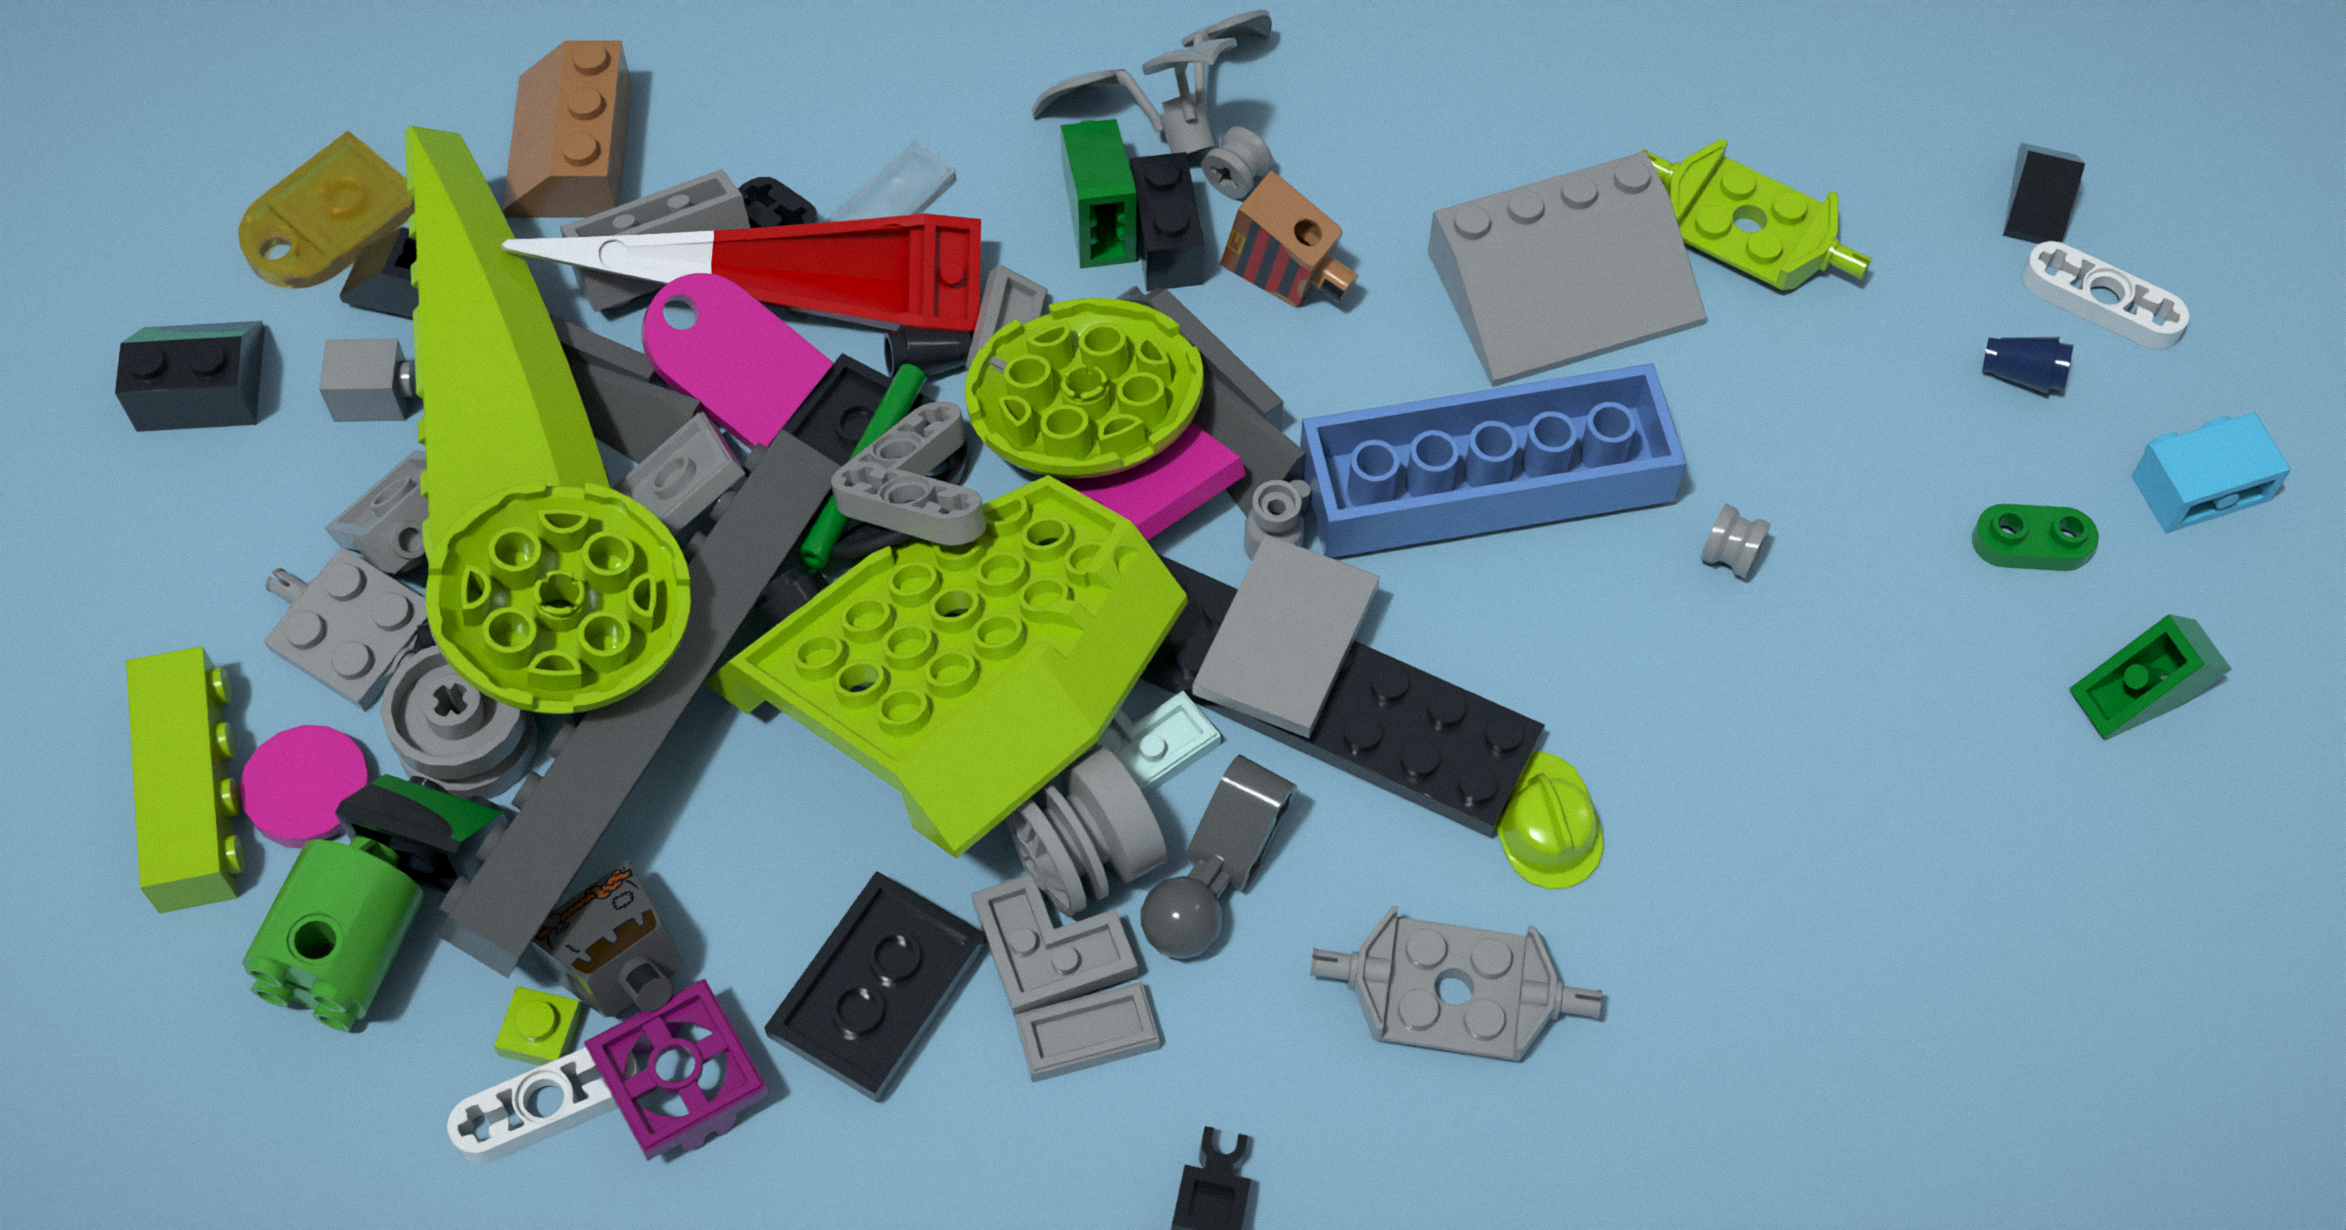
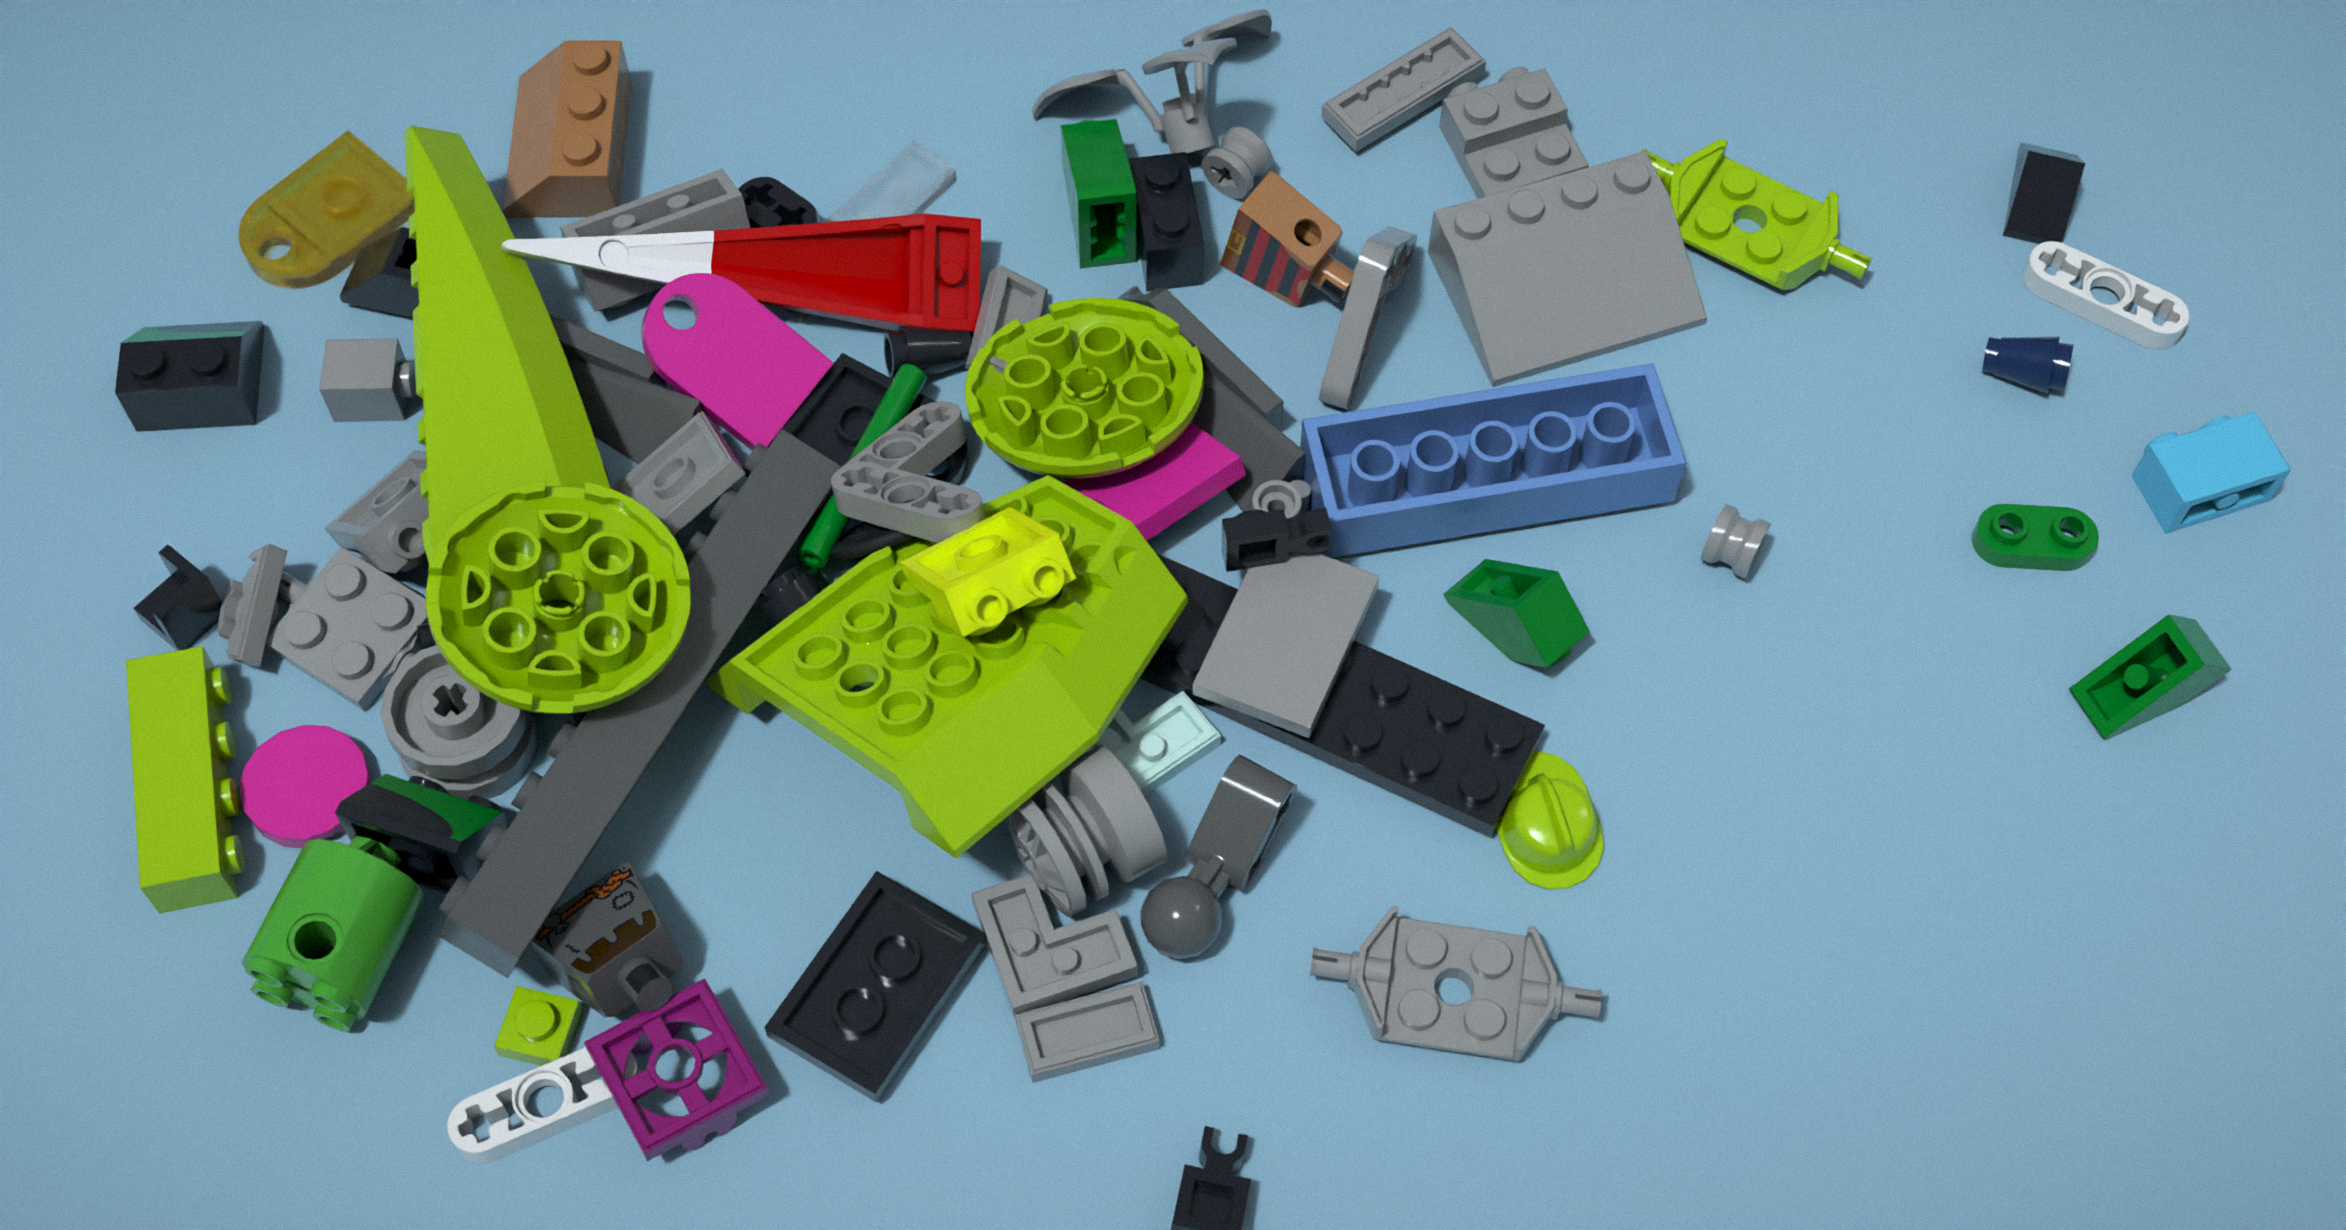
none -> black panel [133,544,222,651]
none -> light grey plate [218,544,287,667]
none -> neon yellow plate [900,507,1076,637]
none -> black plate [1222,508,1331,572]
none -> light grey beam [1319,226,1417,410]
none -> light grey plate [1321,27,1486,152]
none -> light grey plate [1439,67,1589,199]
none -> green slope [1443,559,1589,668]

